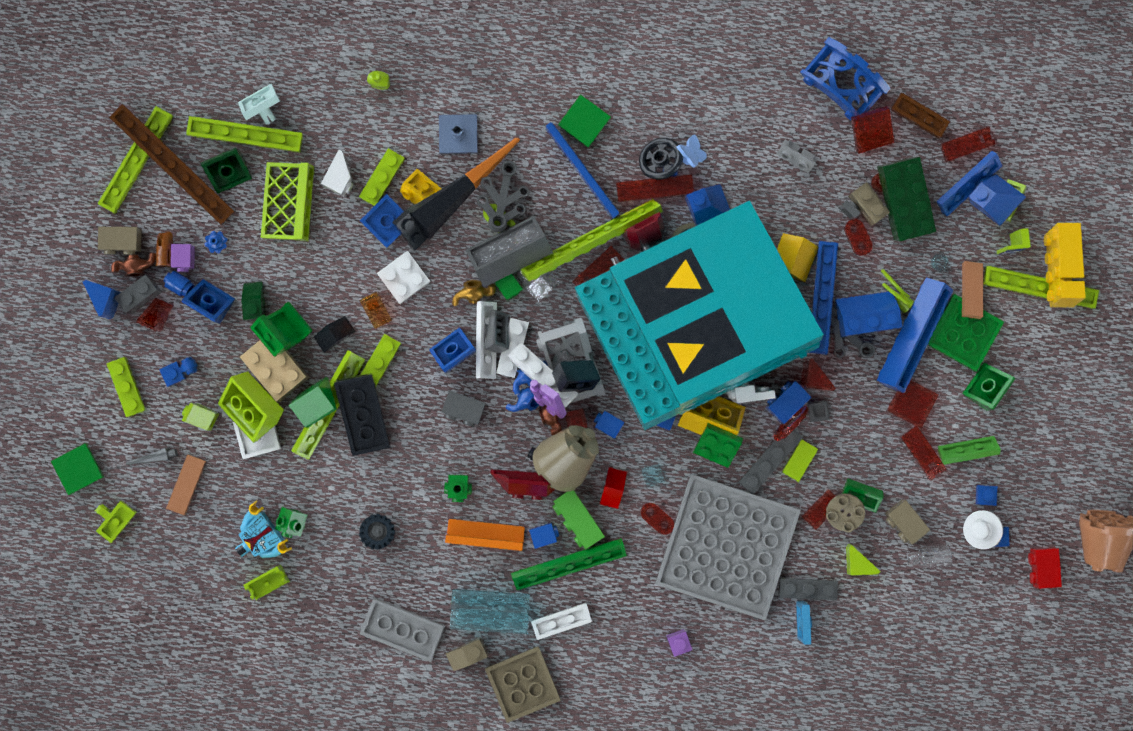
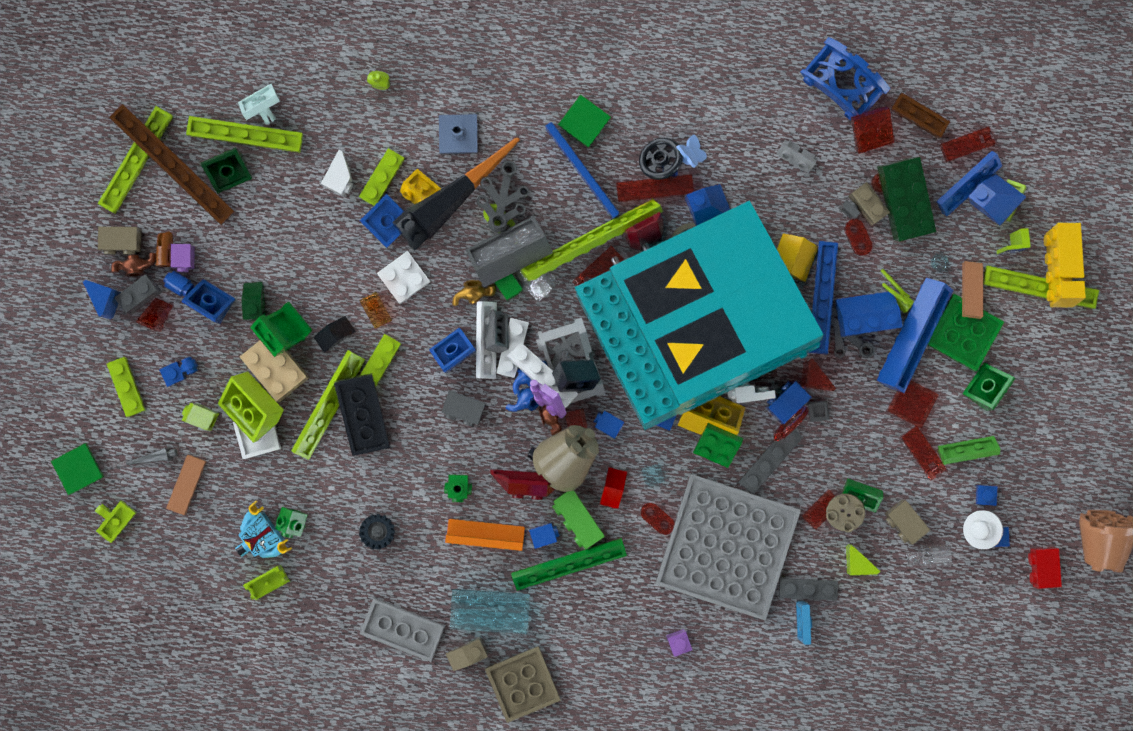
blue plant [204,231,228,254] -> none
lime fence [261,162,314,242] -> none
slope [288,377,337,428] -> none
white plate [531,603,592,640] -> none
lime tile [782,439,818,482] -> none

